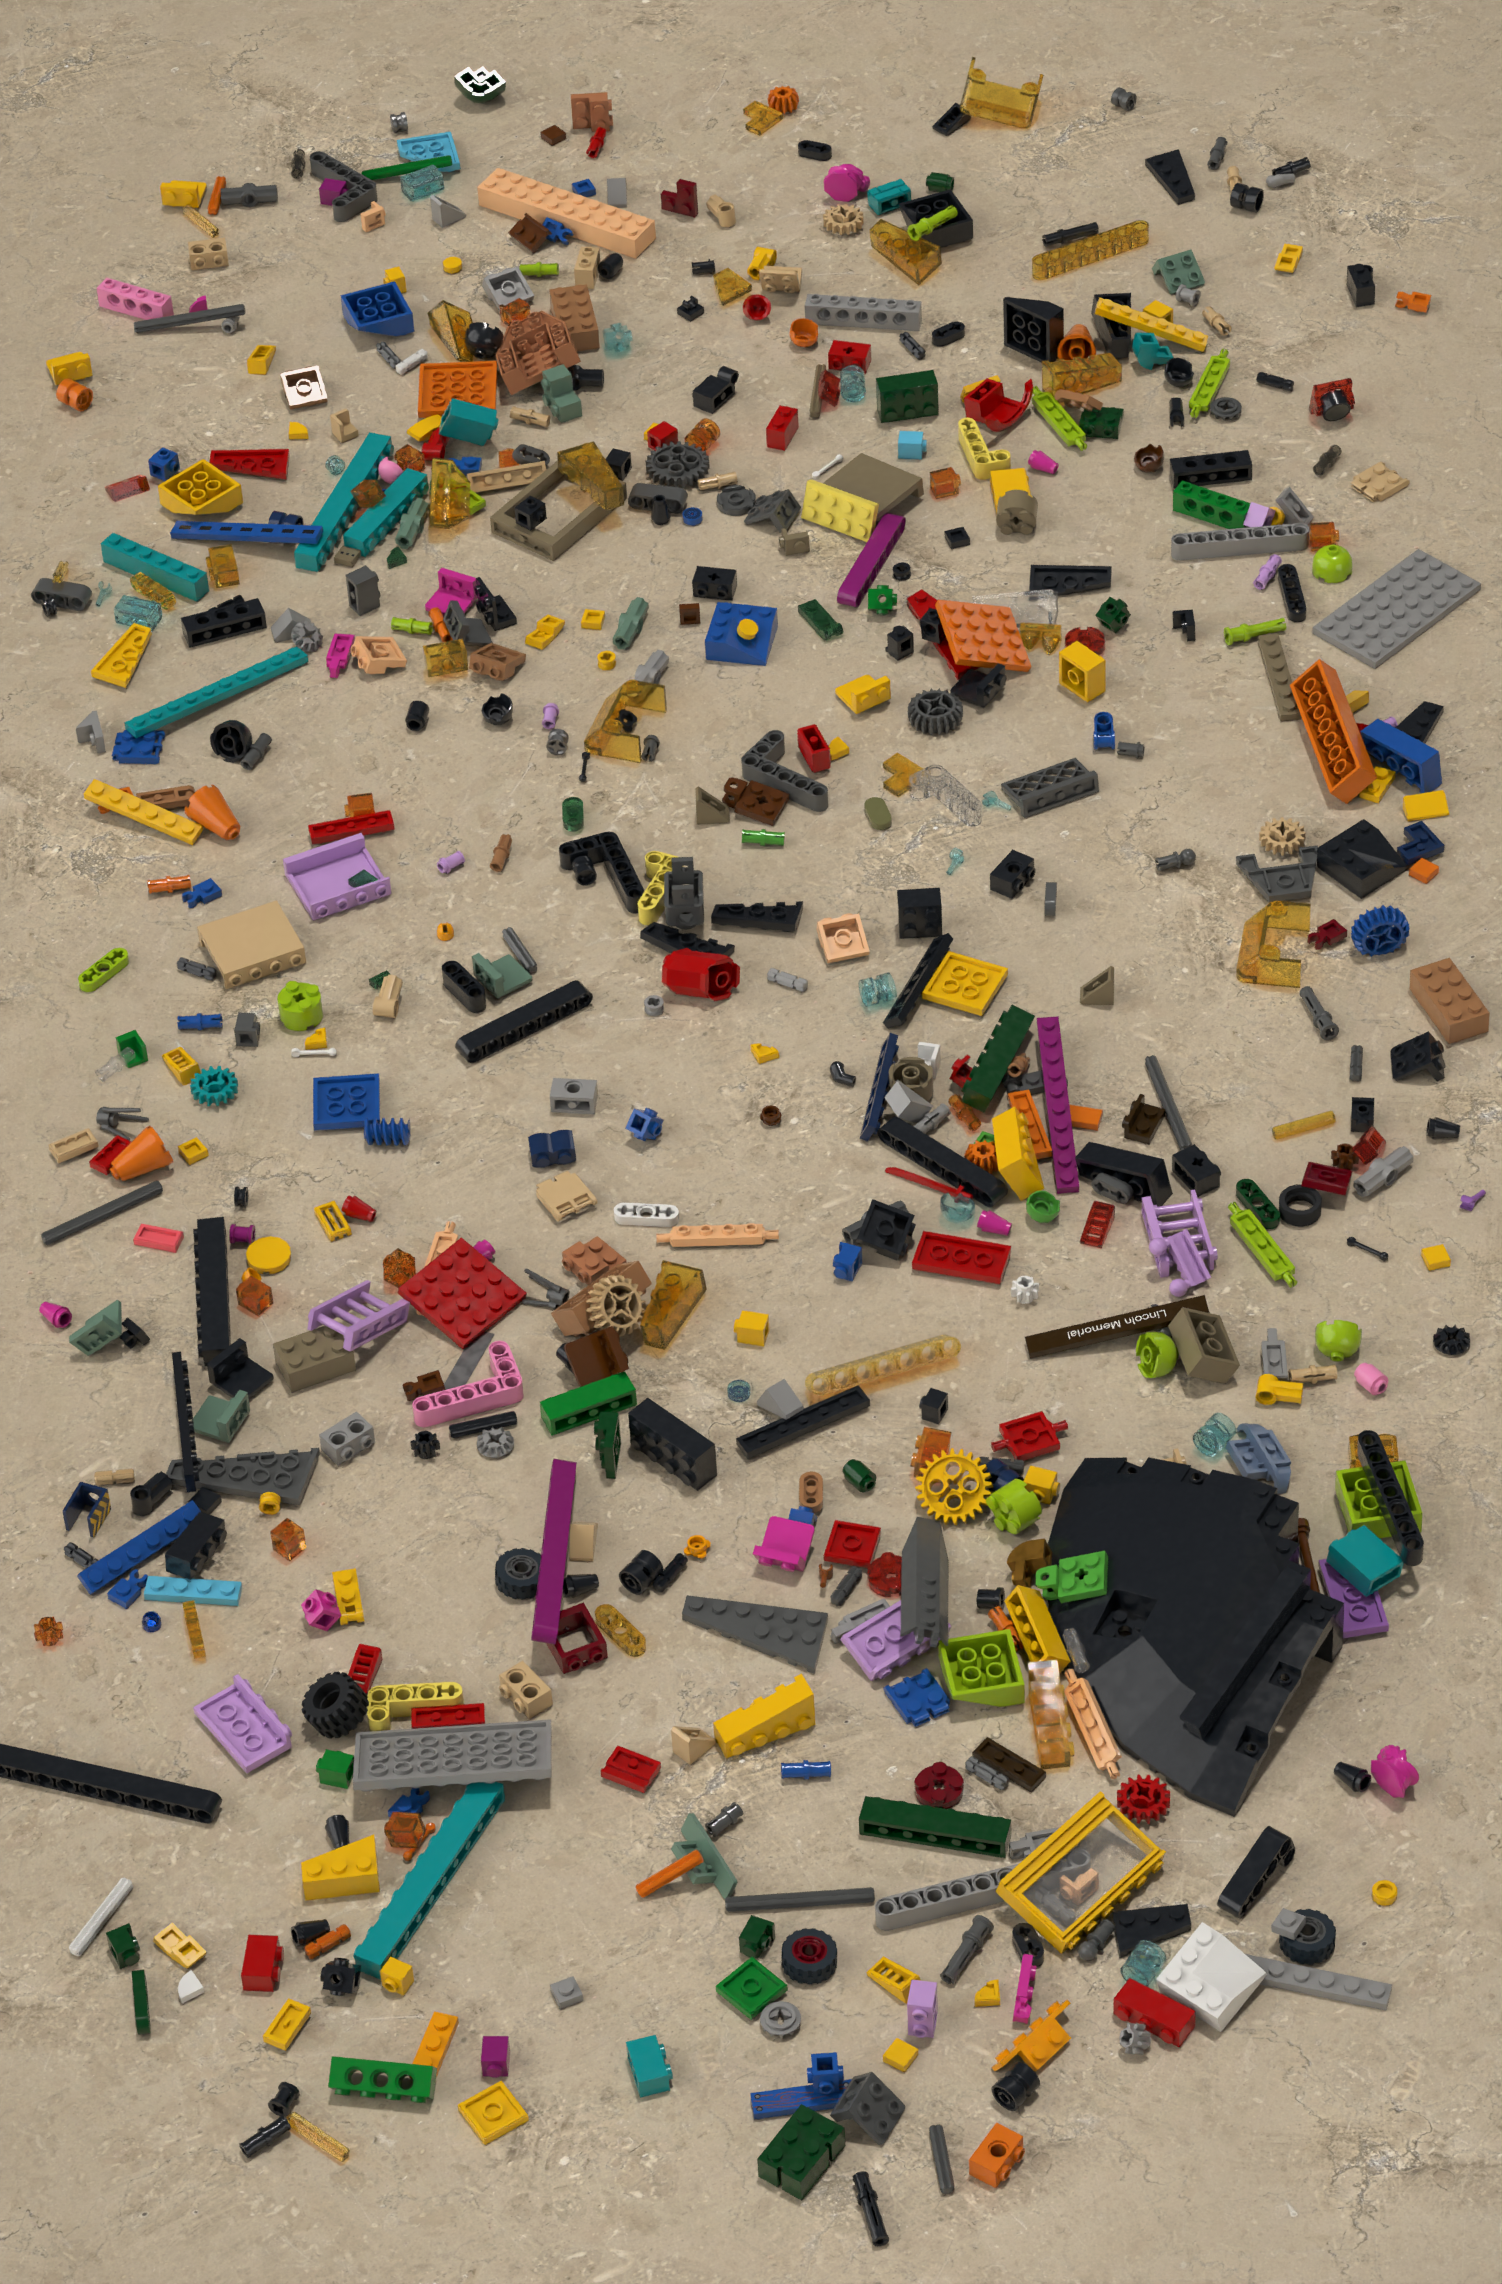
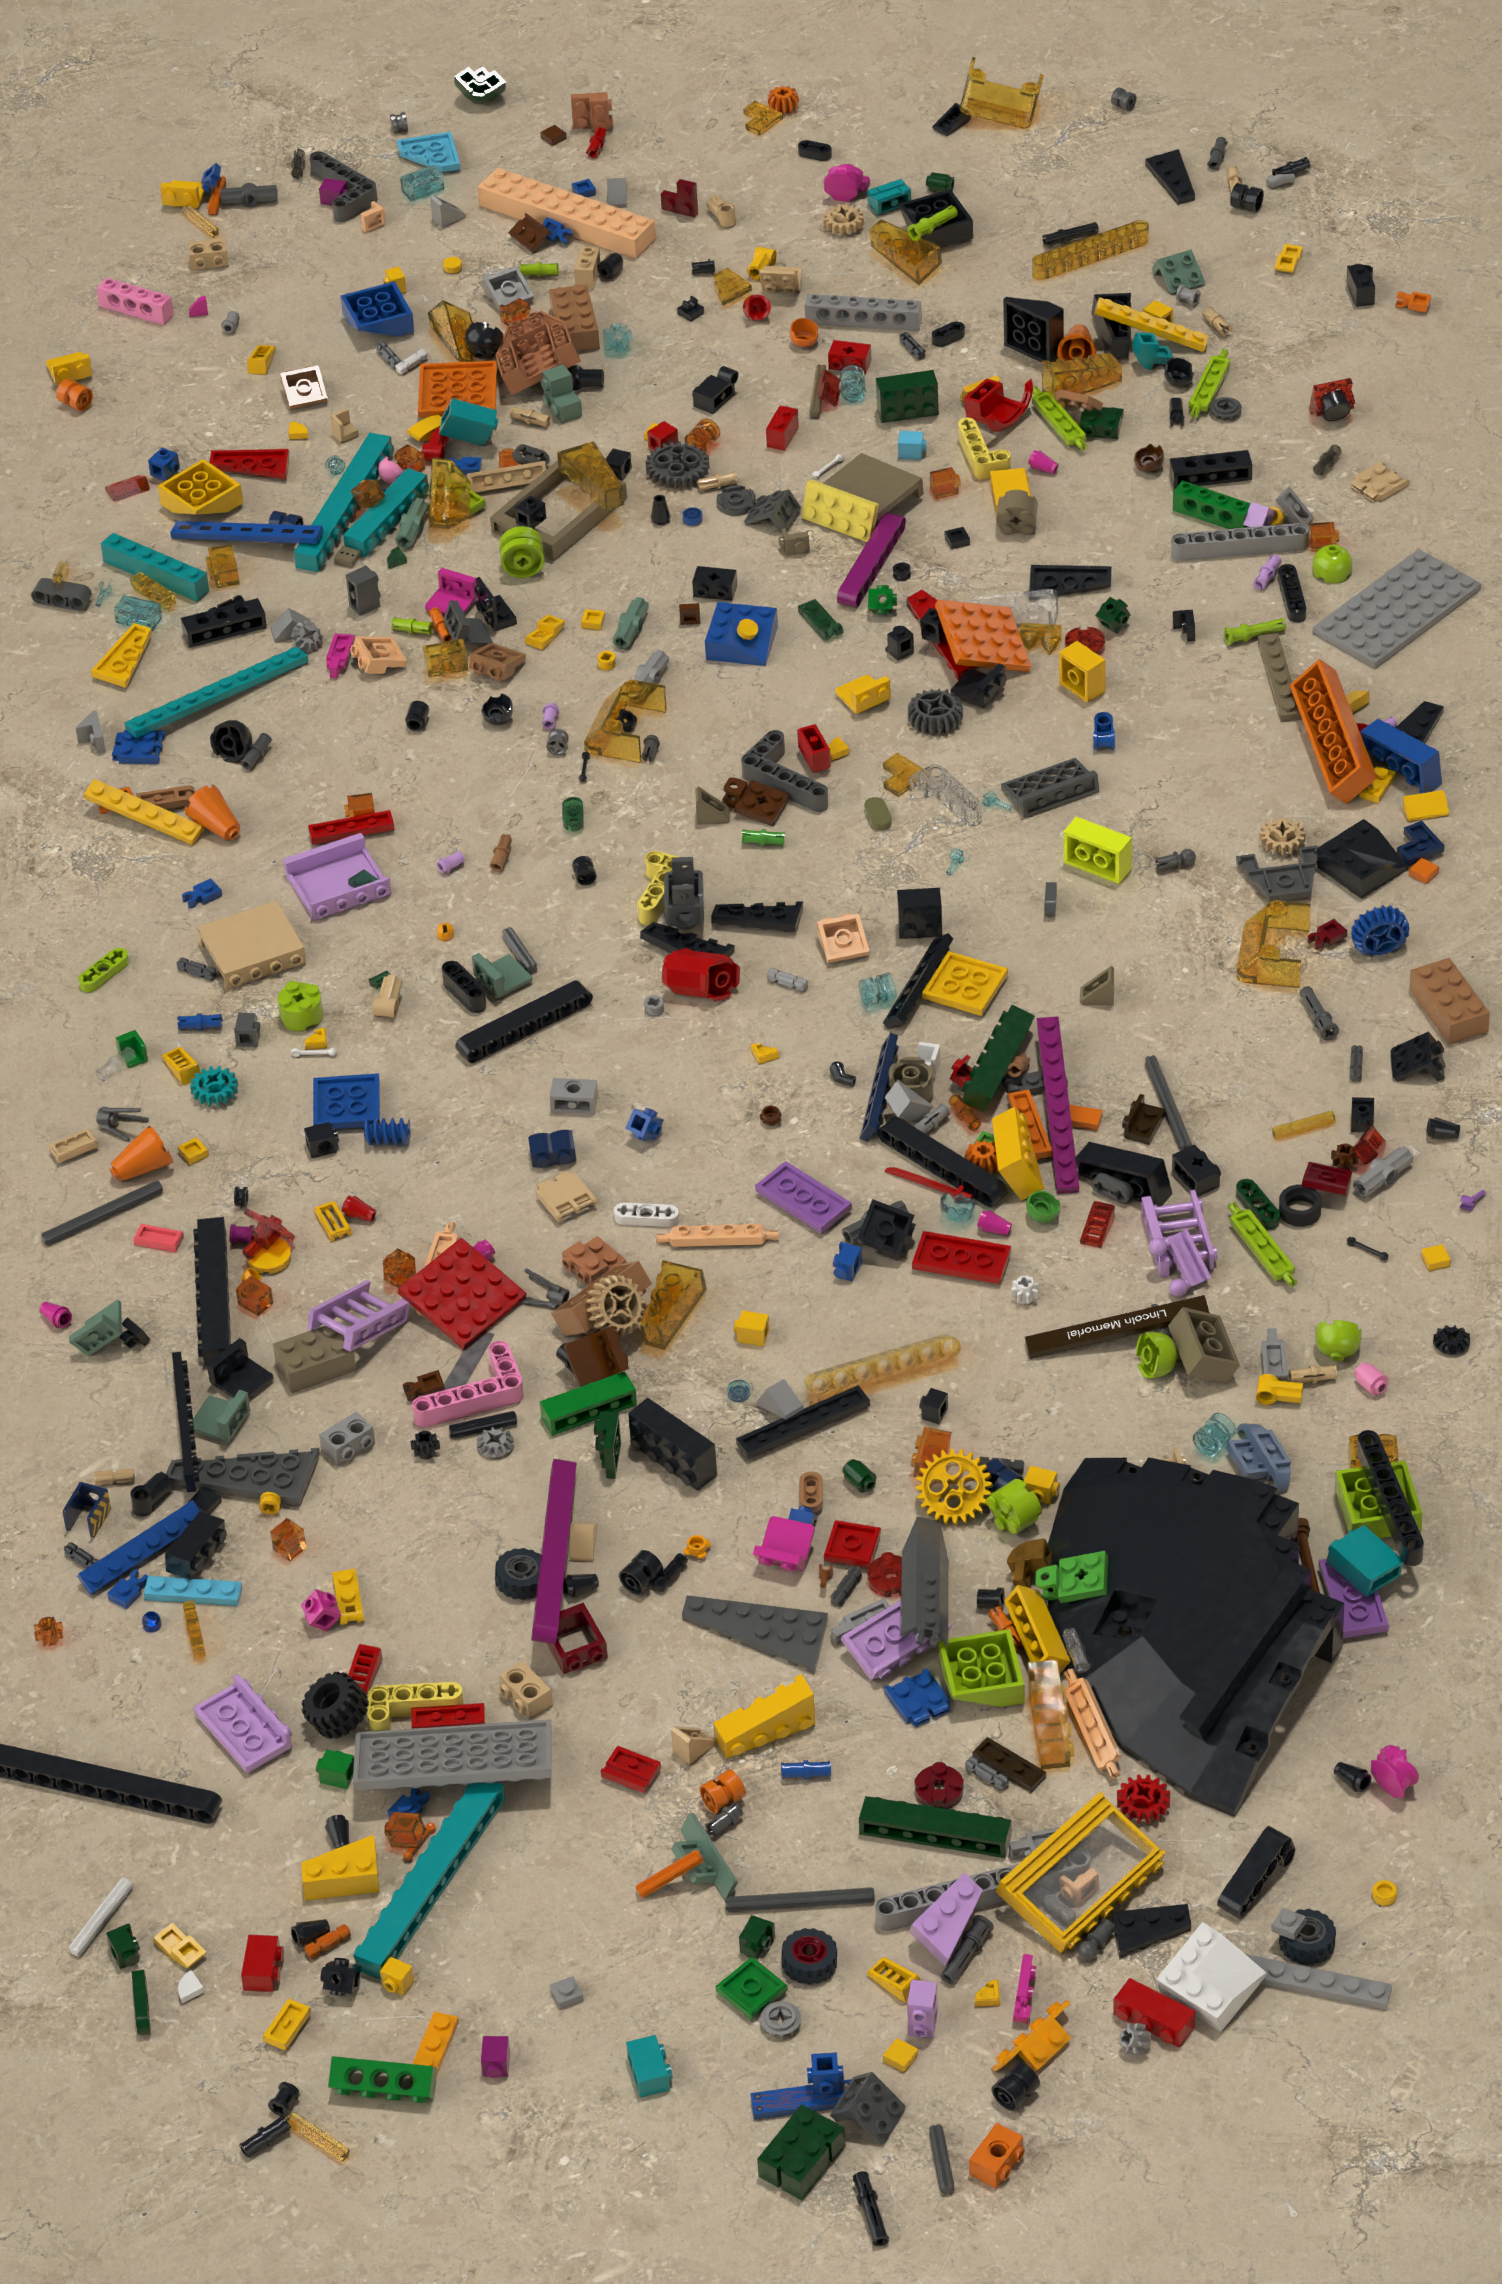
black bush [41,597,57,617] -> none
red plate [89,1135,131,1175] -> none
dark grey axle [134,304,246,333] -> none
orange pin [147,875,191,894] -> none
green axle [362,155,452,180] -> none
yellow tile [458,2080,529,2145] -> none
black beam [559,831,644,914] -> none
clear yellow beam [595,1604,646,1657] -> none
dark grey beam [628,483,688,514] -> none
black brick [990,849,1036,899] -> none
red plate [991,1411,1068,1461] -> none
black beam [1012,1923,1044,1967] -> none
dark grey pin [1117,741,1145,758] -> none
clear light blue wheel [1120,1940,1166,1987] -> none
black axle [1256,372,1294,391] -> none
none -> blue plate [201,163,221,193]
none -> clear red piece [242,1208,296,1260]
none -> black brick [304,1122,339,1159]
none -> lime wheel [499,526,545,578]
none -> orange wheel [699,1769,746,1814]
none -> medium lavender plate [755,1161,852,1234]
none -> lavender wedge [909,1873,983,1967]
none -> neon yellow brick [1063,816,1132,884]

